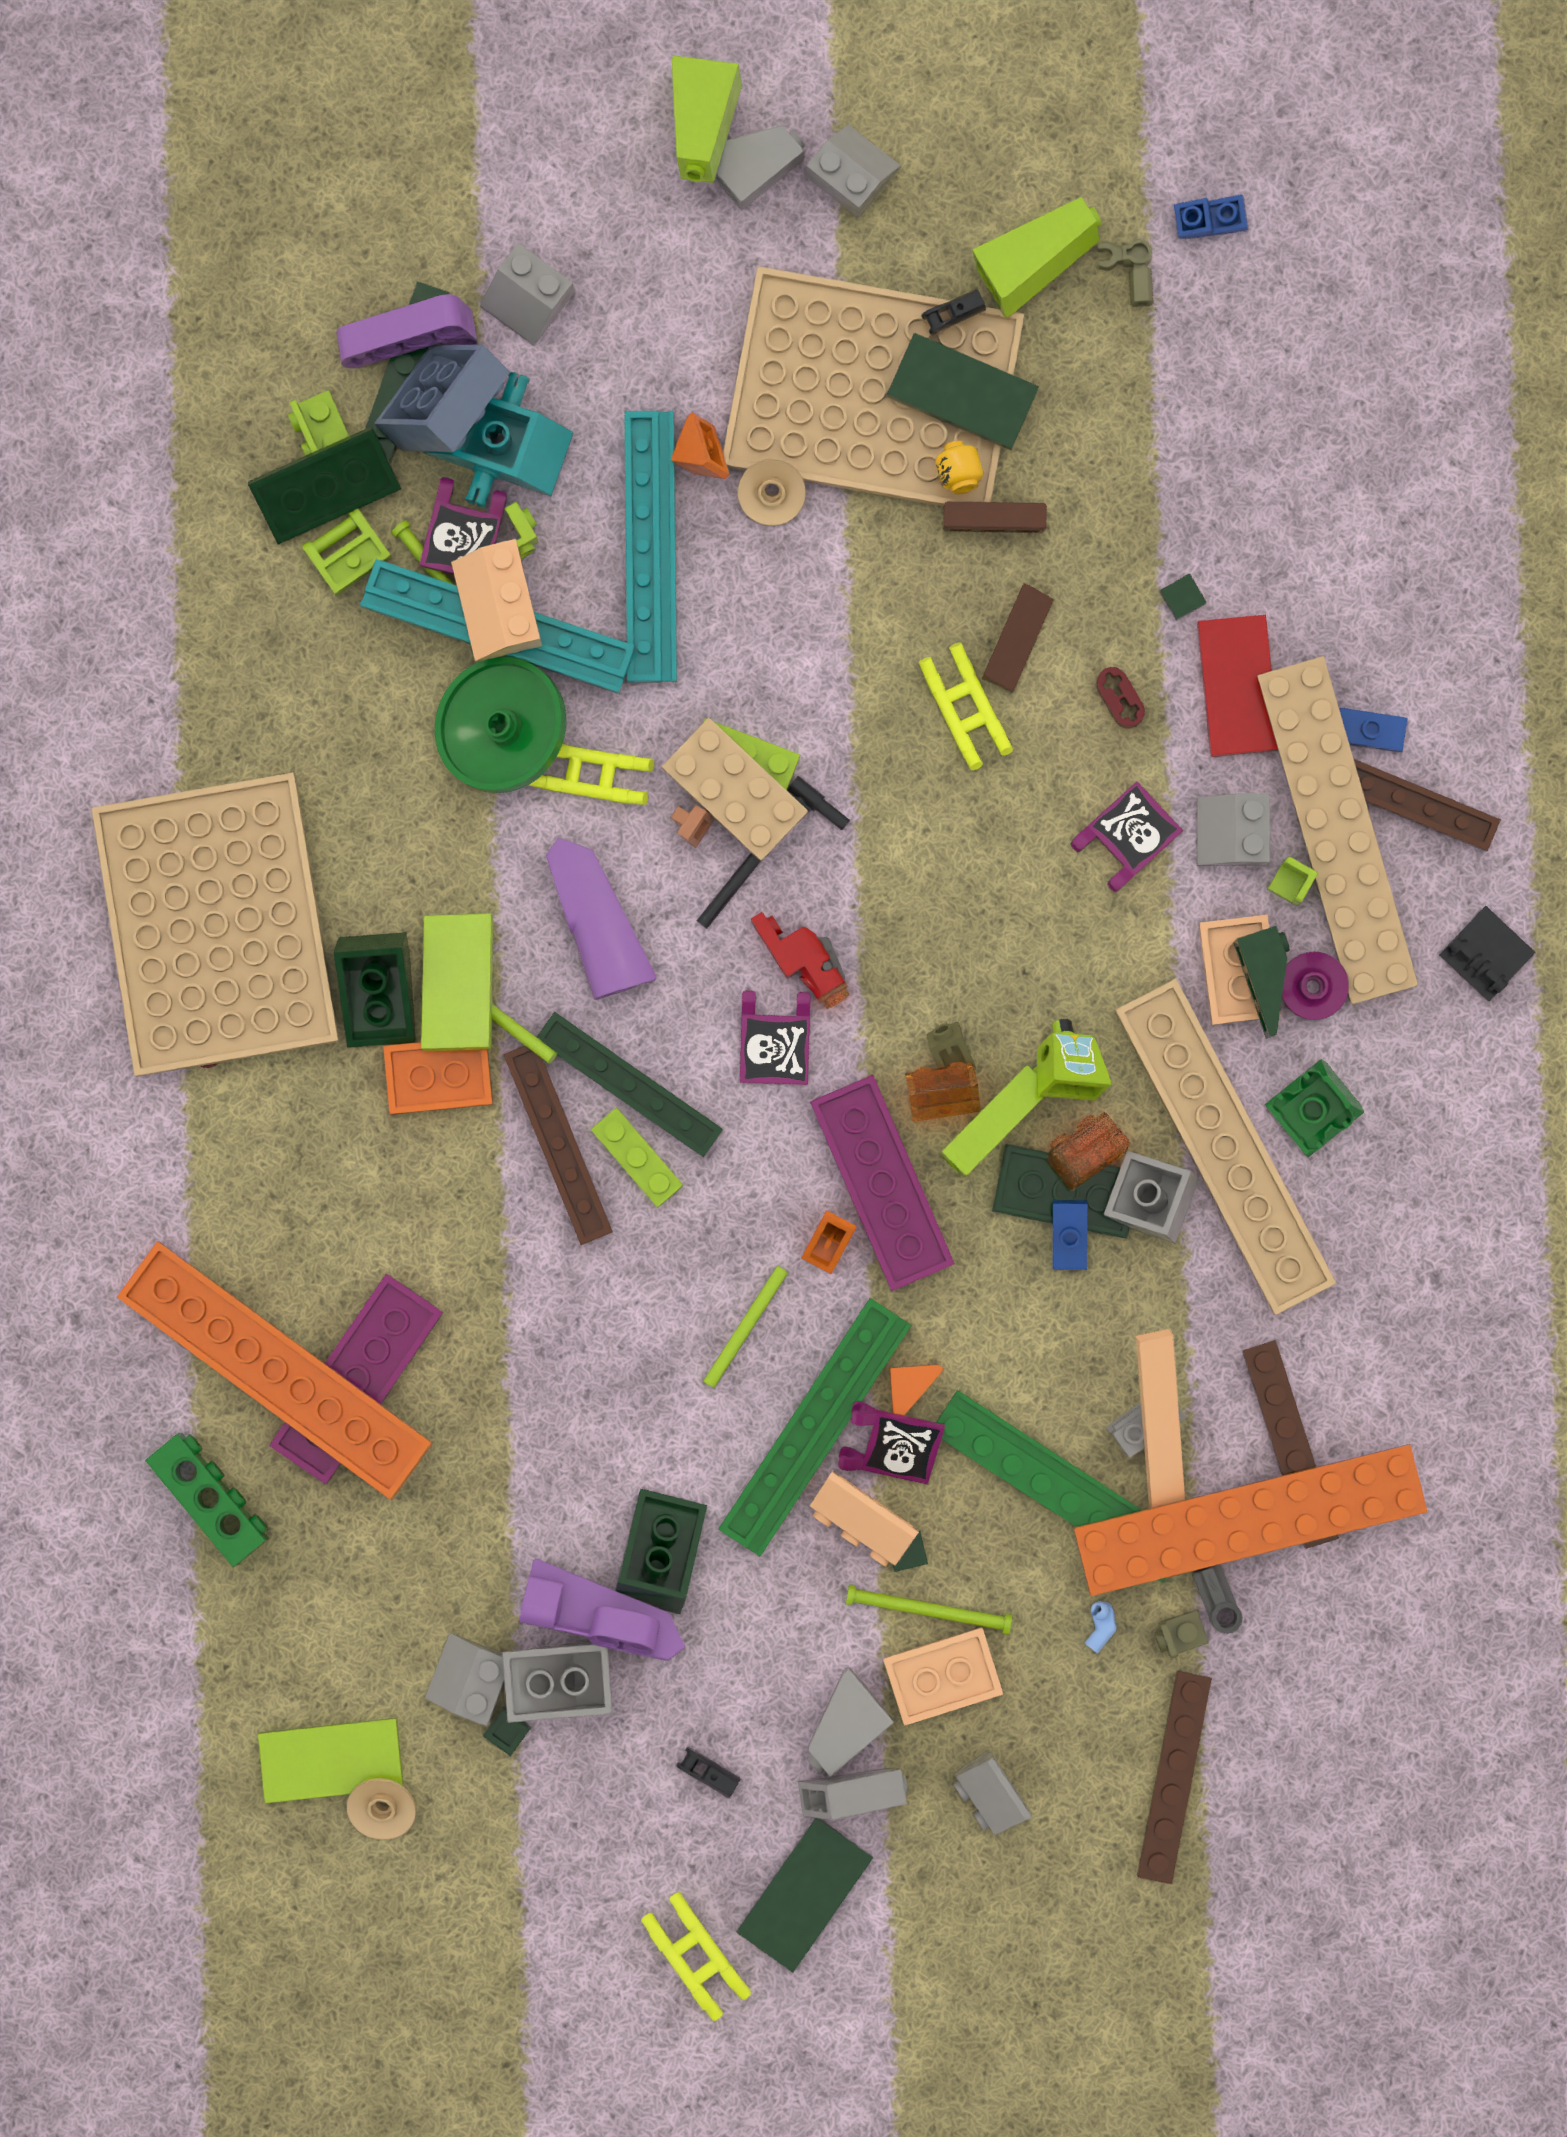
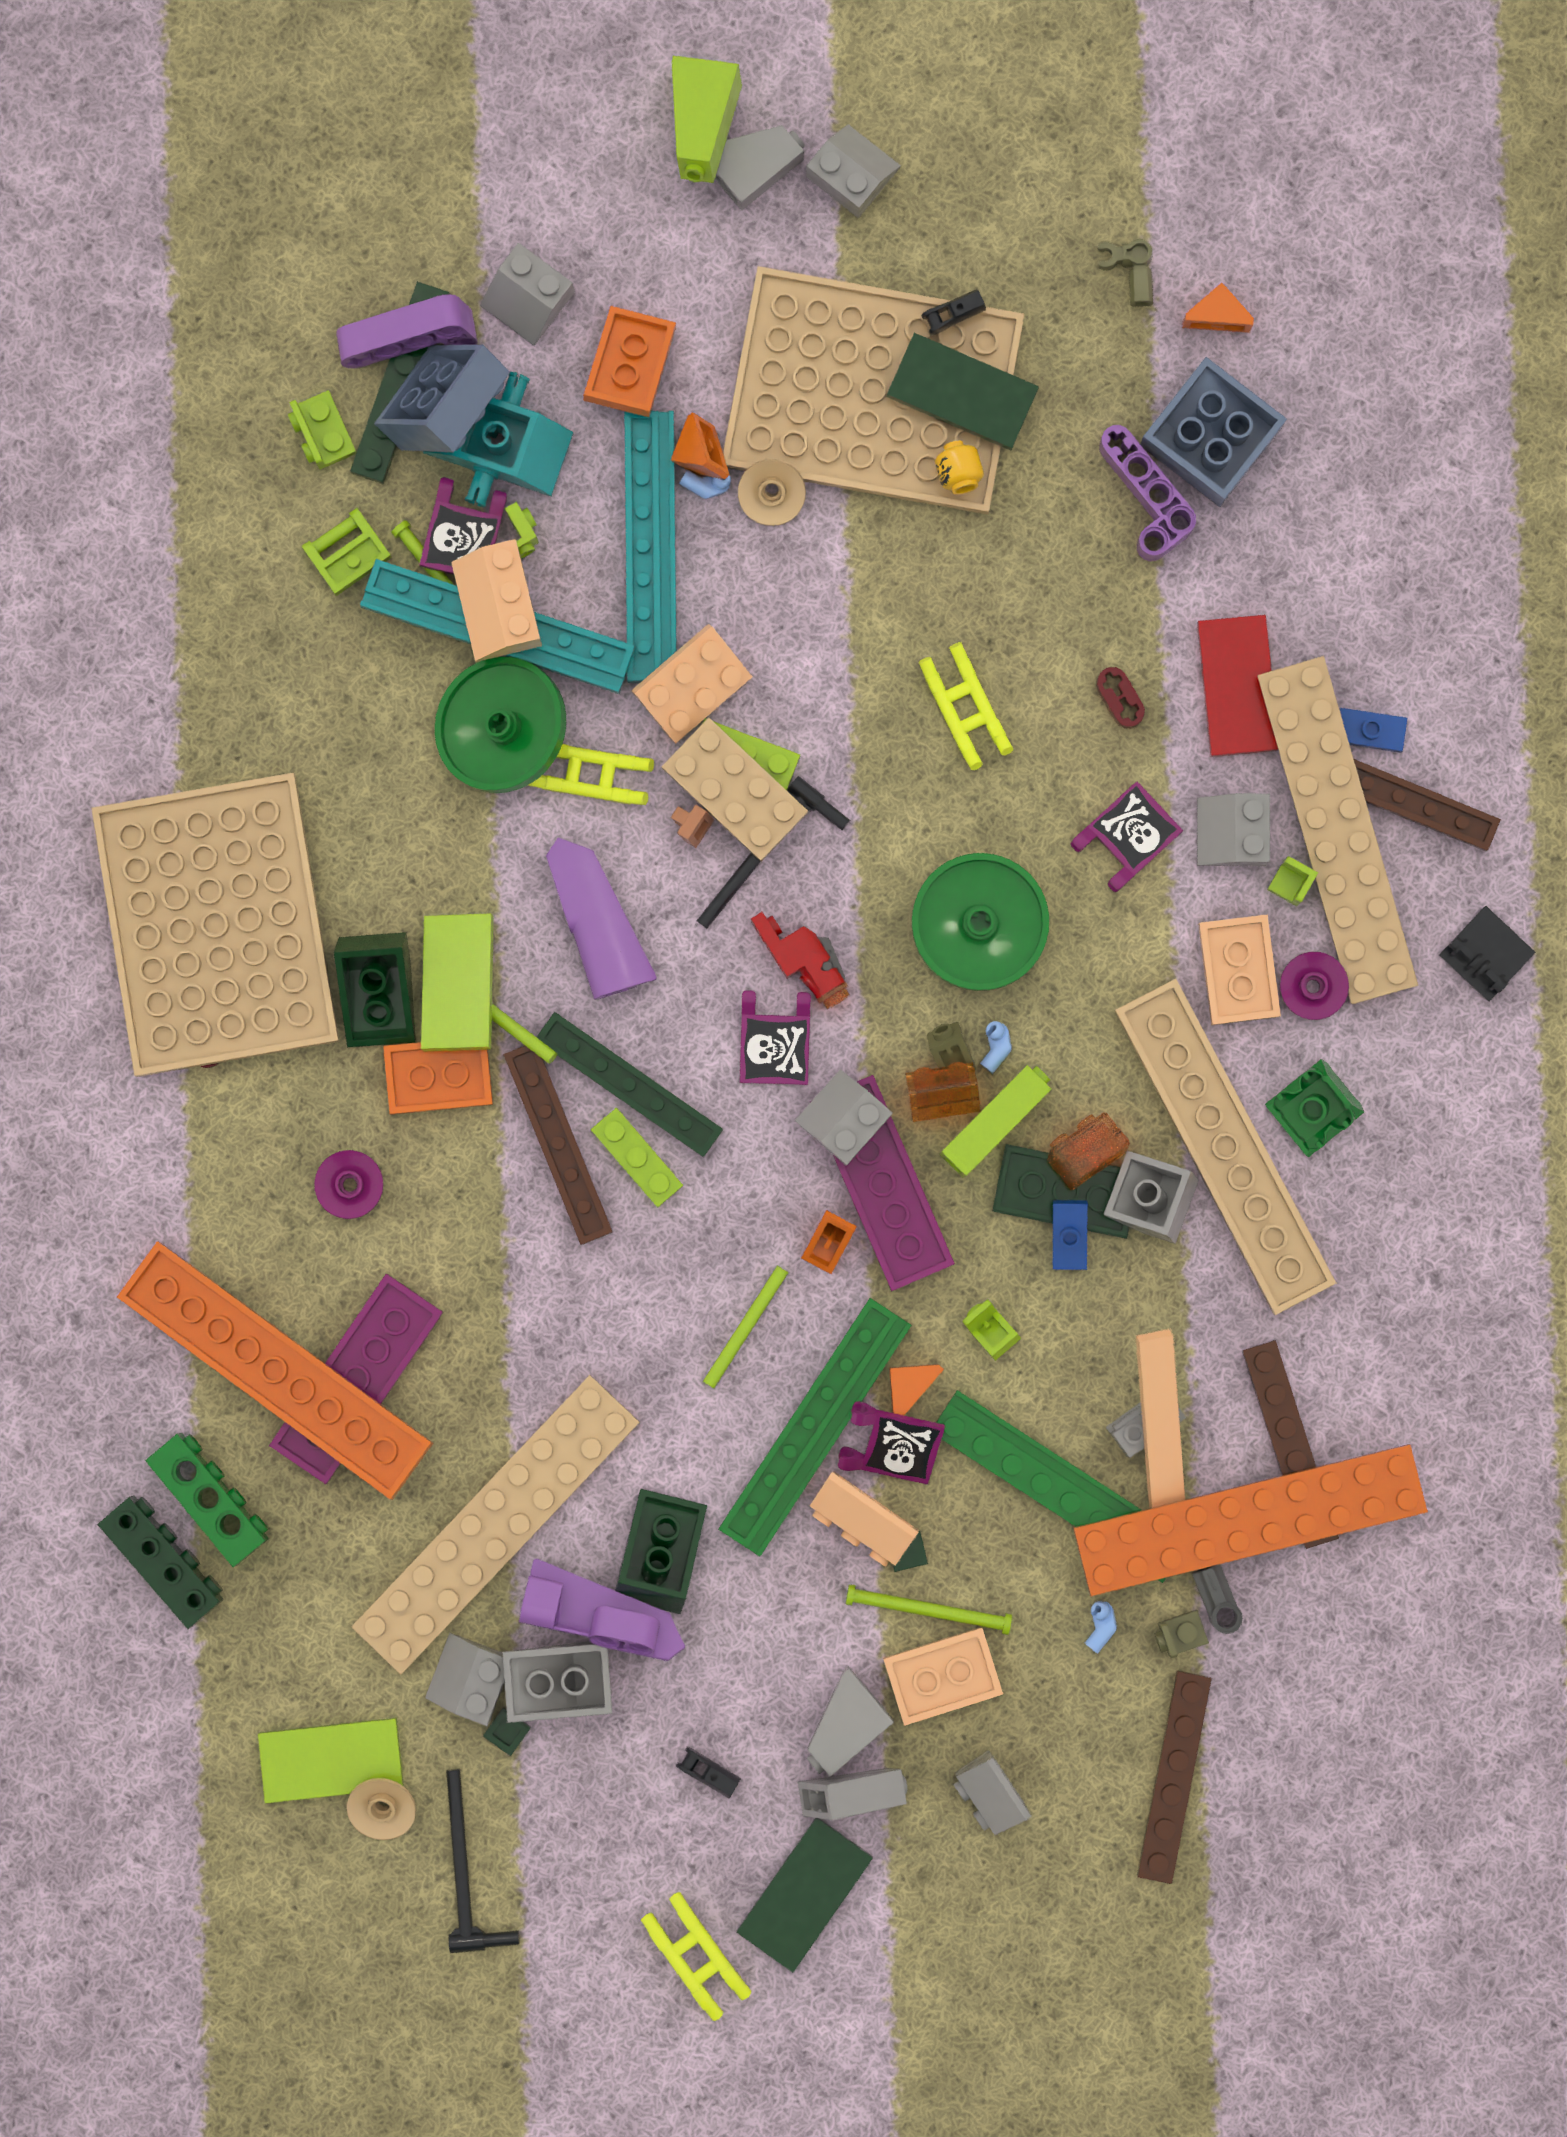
dark green tile [248,426,401,545] -> none
reddish brown slope [943,501,1047,533] -> none
lime slope [972,197,1101,318] -> none
reddish brown slope [982,583,1054,692] -> none
lime torso [1037,1019,1112,1101] -> none
dark green tile [1159,573,1207,621] -> none
blue slope [1174,194,1249,239] -> none
dark green slope [1233,926,1290,1039] -> none
none -> dark green brick [97,1495,224,1629]
none -> magenta dish [314,1150,384,1219]
none -> tan plate [351,1375,640,1674]
none -> black bar [446,1769,520,1953]
none -> orange plate [584,306,676,417]
none -> light nougat plate [631,624,752,744]
none -> light blue arm [679,469,731,499]
none -> light grey slope [795,1069,892,1166]
none -> green dish [912,853,1049,991]
none -> lime bracket [962,1300,1021,1361]
none -> light blue arm [980,1021,1012,1074]
none -> medium lavender beam [1099,425,1196,561]
none -> sand blue slope [1140,357,1287,507]
none -> orange slope [1182,283,1254,333]

